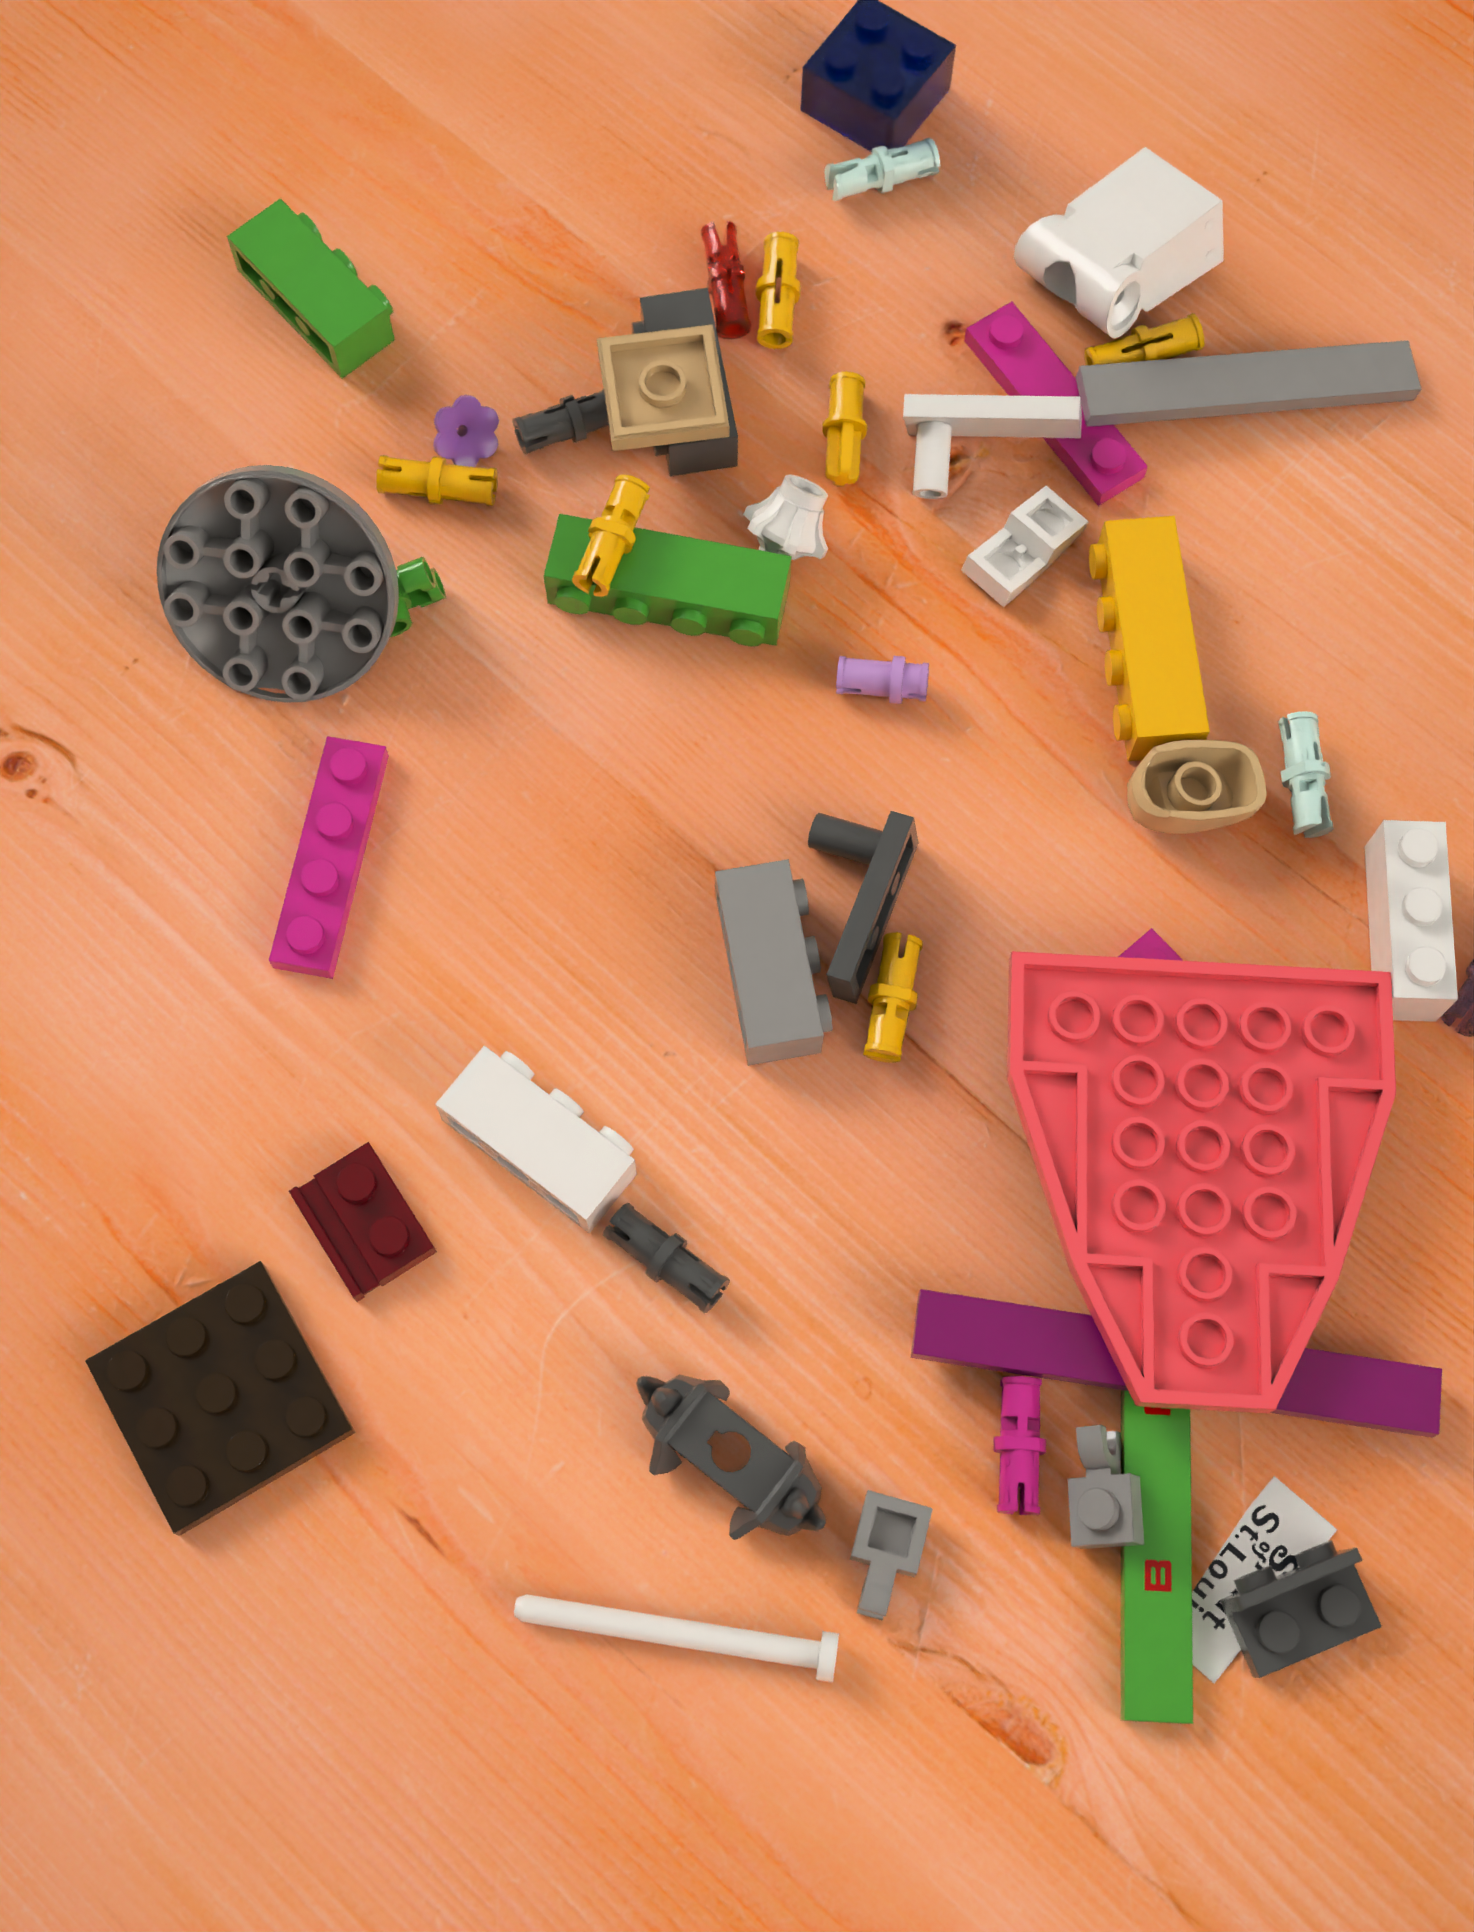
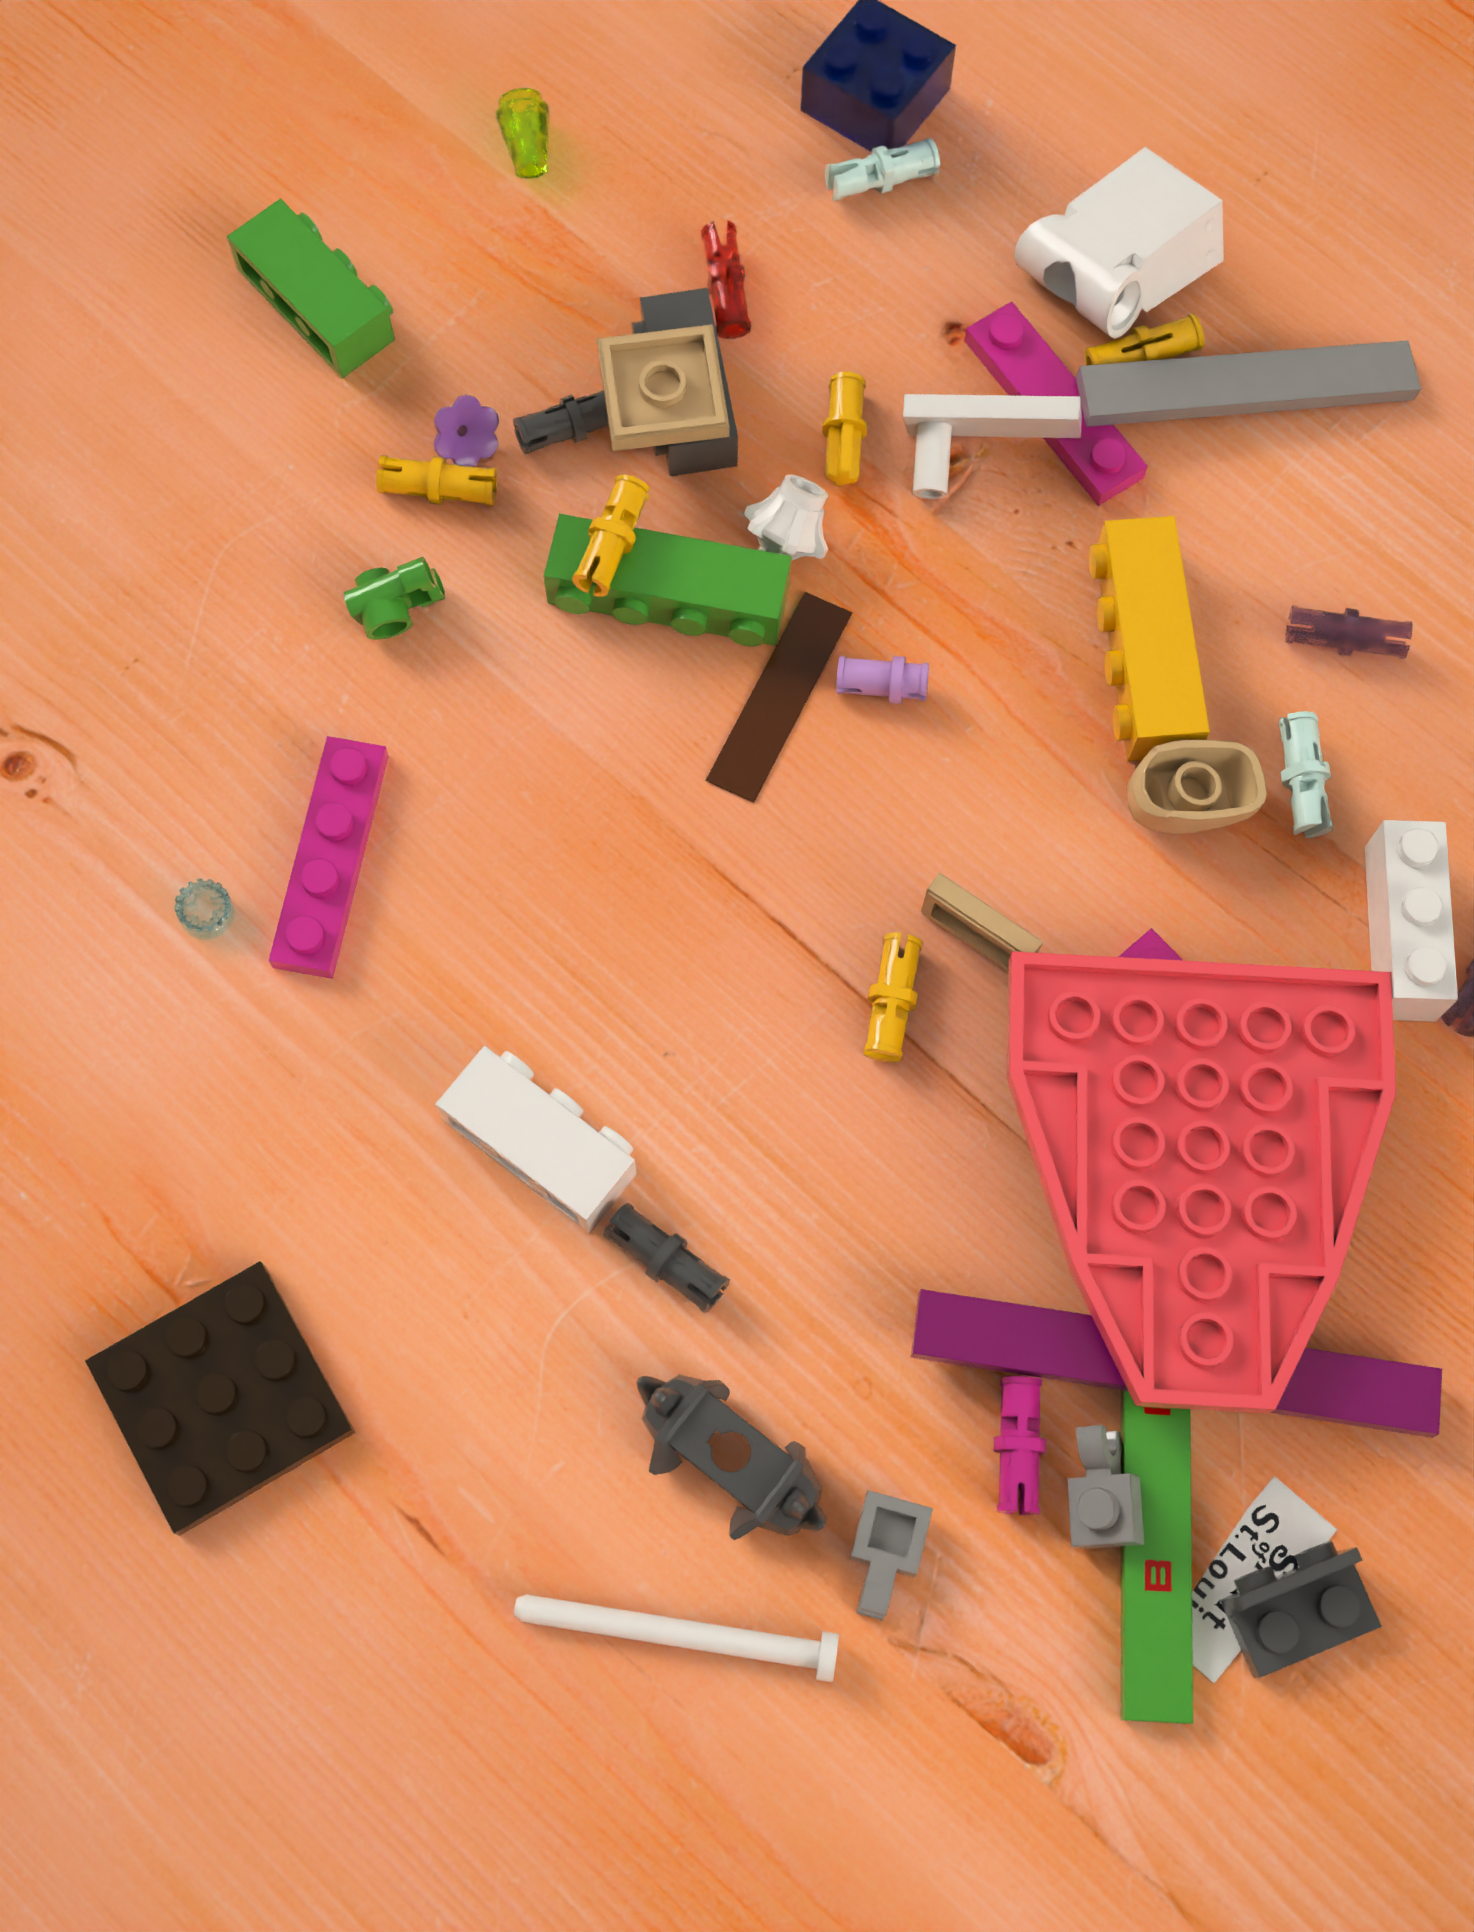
light grey bracket [157,465,399,703] -> none
dark red plate [289,1142,437,1302] -> none
light grey brick [715,859,833,1066] -> none
yellow pin [755,232,801,349] -> none
dark grey piece [808,811,919,1004] -> none
white slope [961,485,1089,607] -> none
none -> clear light blue bush [175,879,234,940]
none -> clear neon green cone [495,88,550,179]
none -> reddish brown sticker [705,592,853,803]
none -> tan tile [921,872,1043,973]
none -> pin [1285,605,1412,659]

